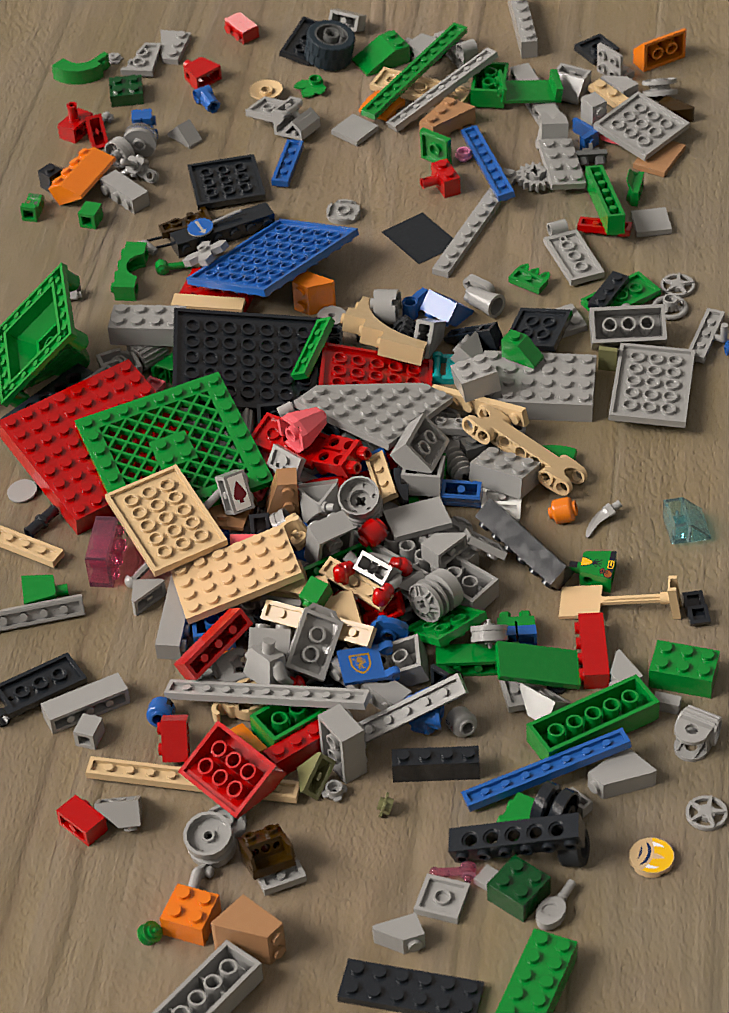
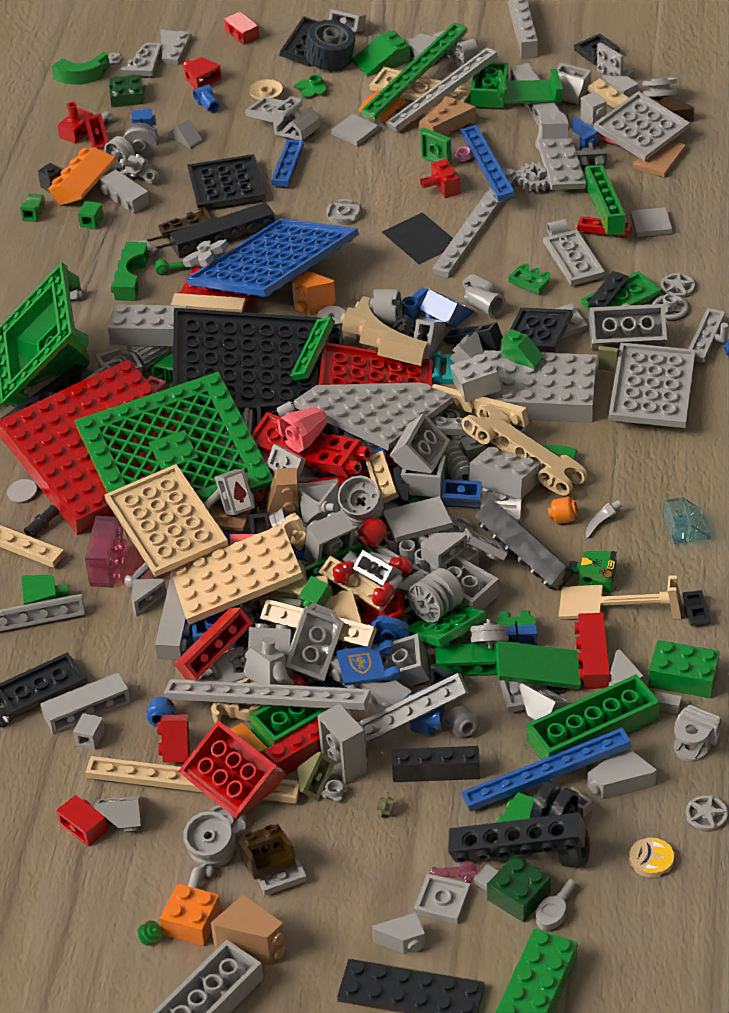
blue piece [187,209,242,237] -> none
green slope [626,169,644,207] -> none
orange slope [633,28,686,72] -> none

